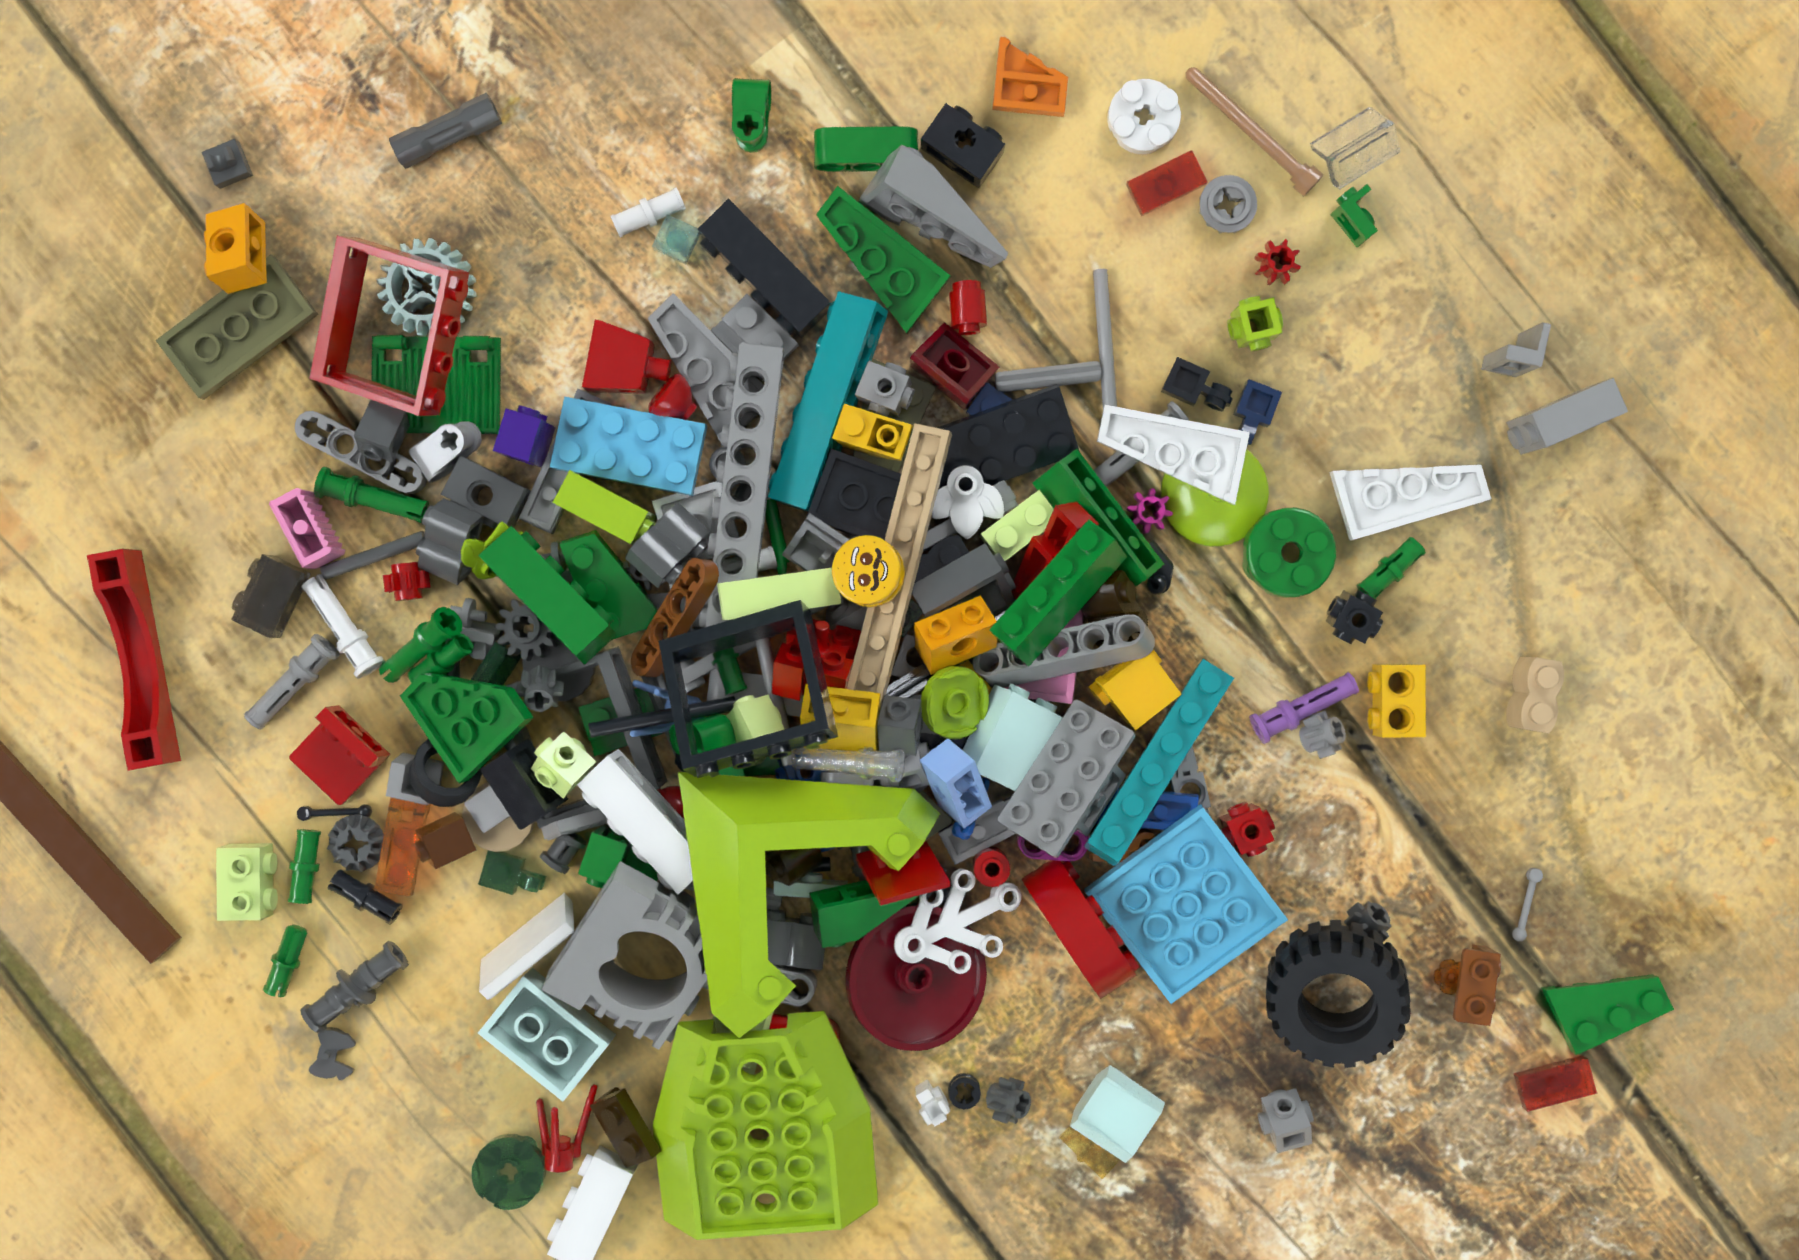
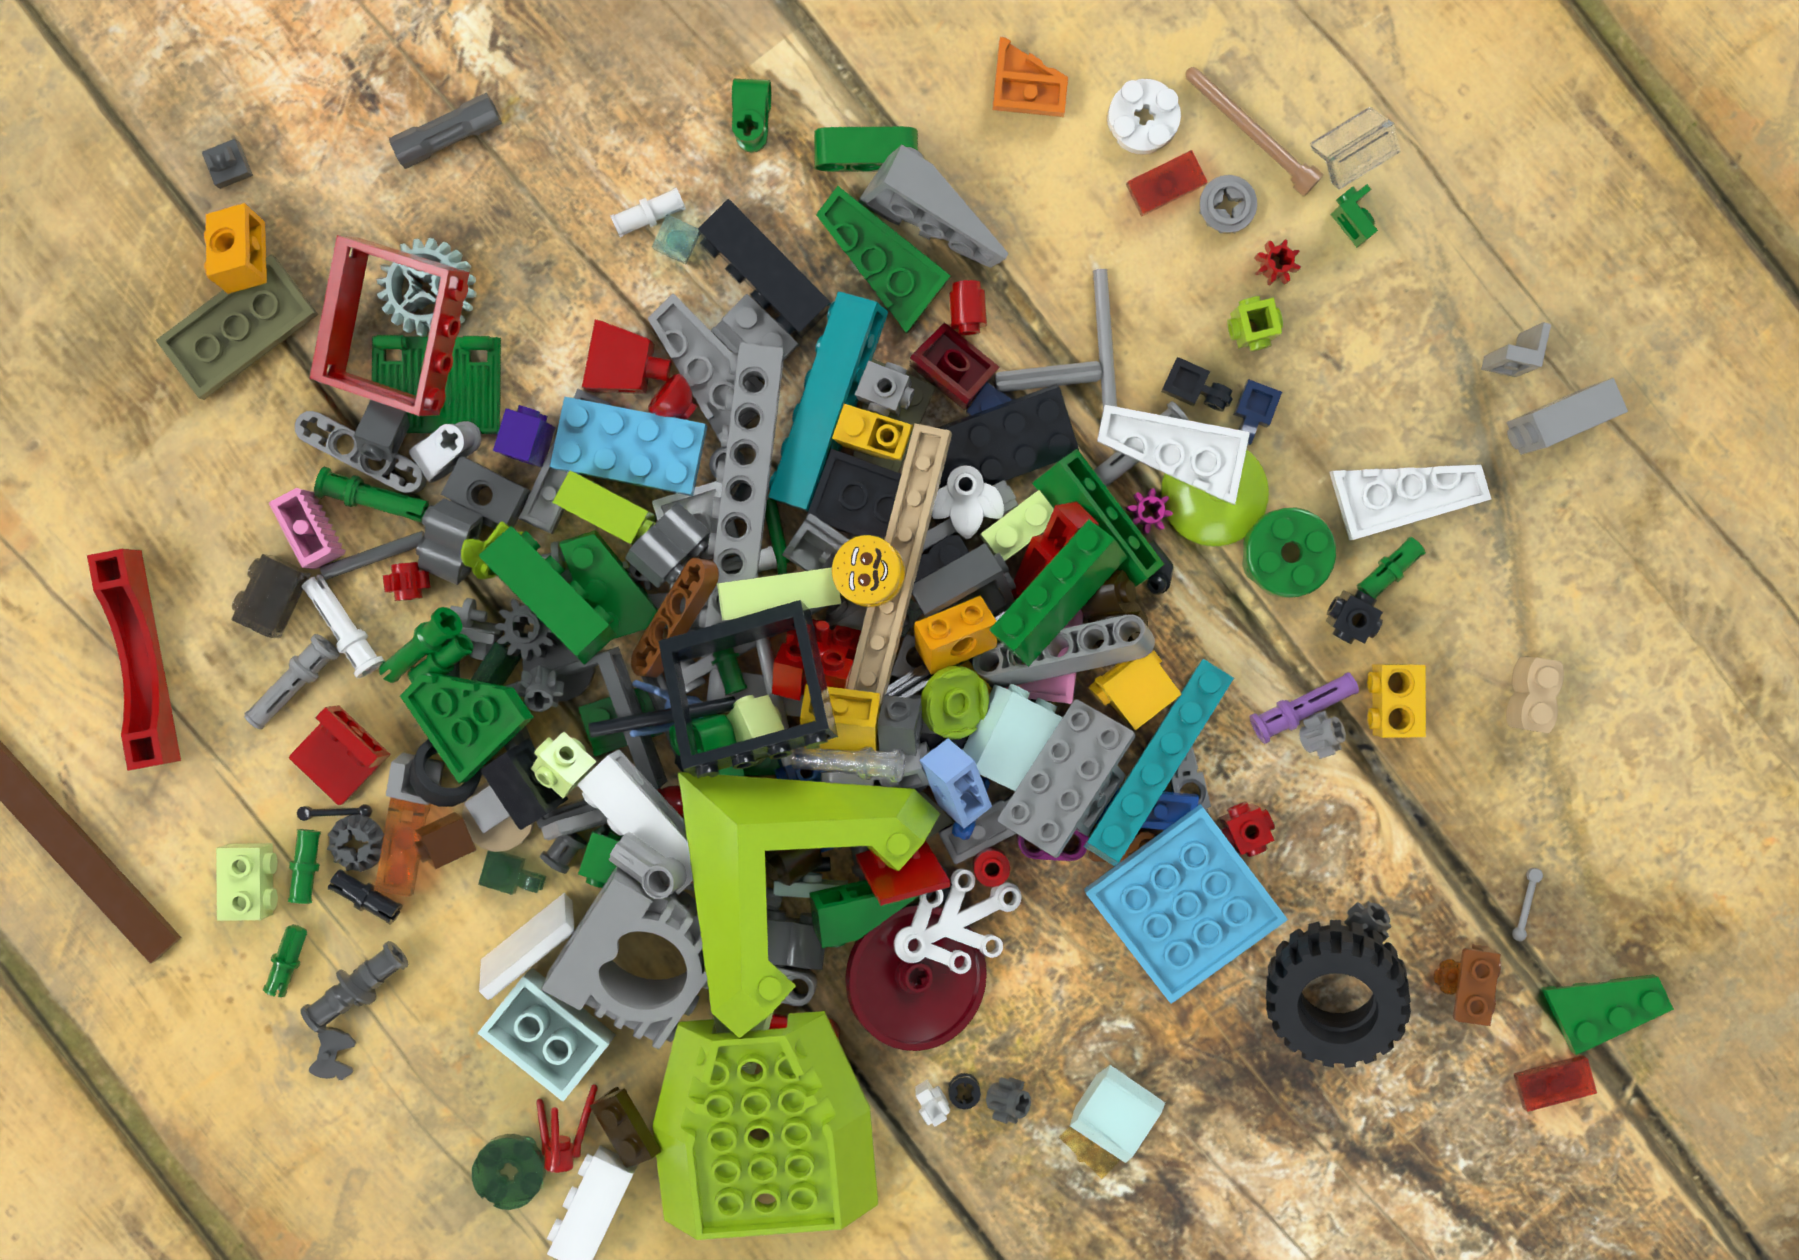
black brick [921,103,1005,188] -> none
red brick [1022,860,1140,999] -> none
light grey brick [1257,1088,1314,1153] -> none
none -> light grey piece [609,832,687,899]

